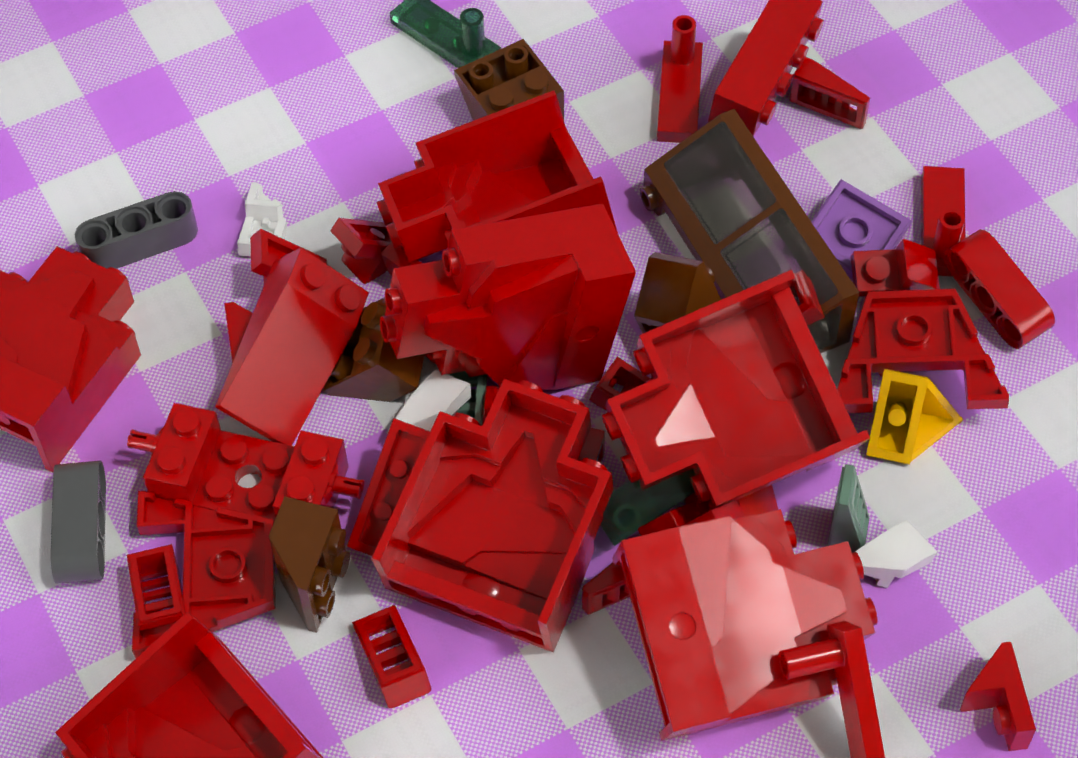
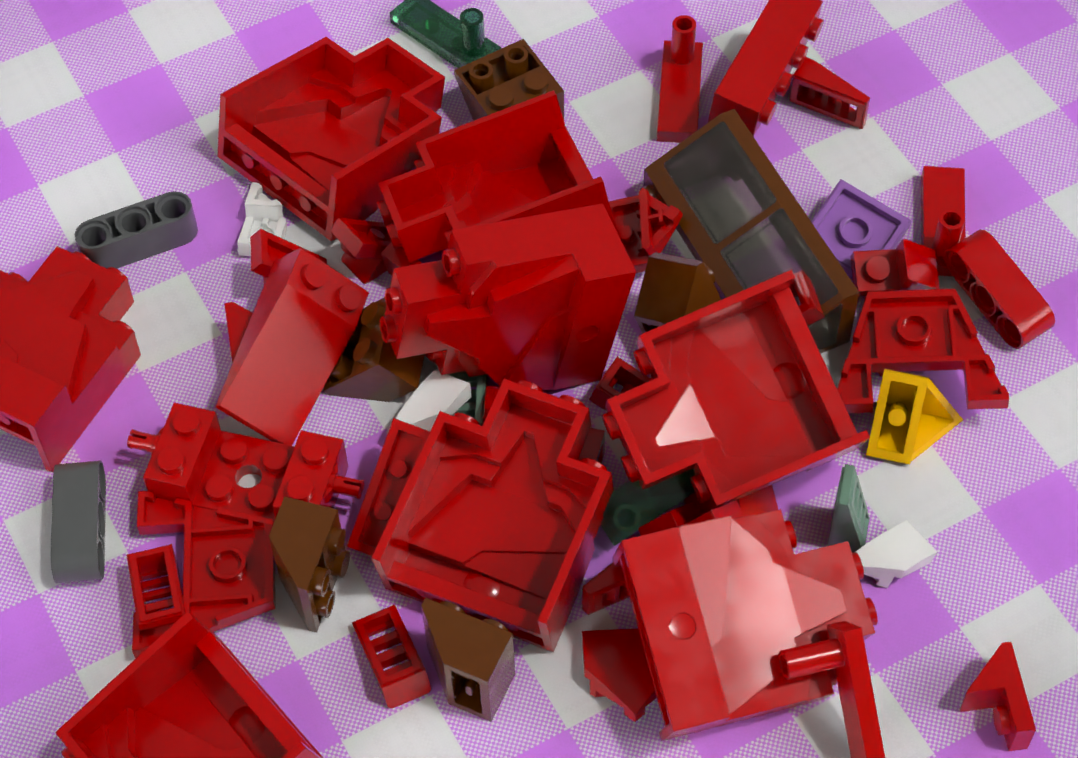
none -> red panel [217,37,445,242]
none -> reddish brown slope [421,597,515,722]
none -> red slope [582,628,657,722]
none -> red slope [609,187,683,274]

